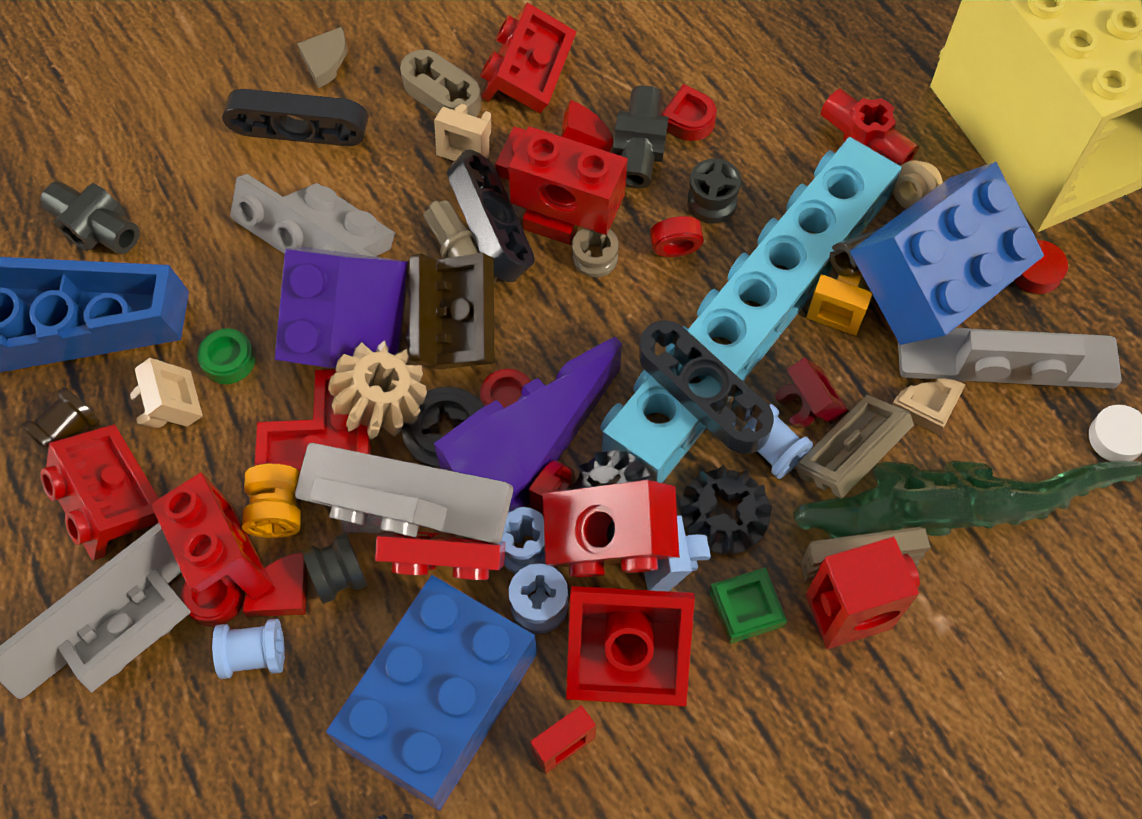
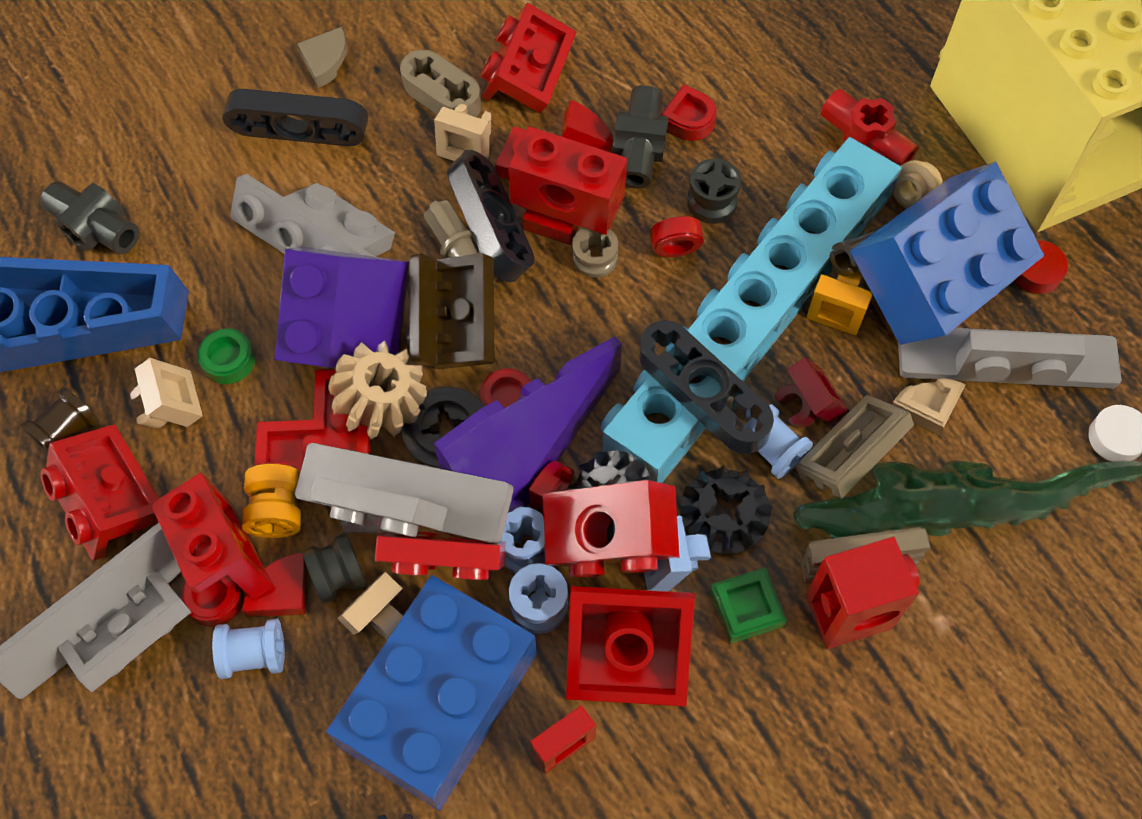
none -> tan tile [337,572,403,641]

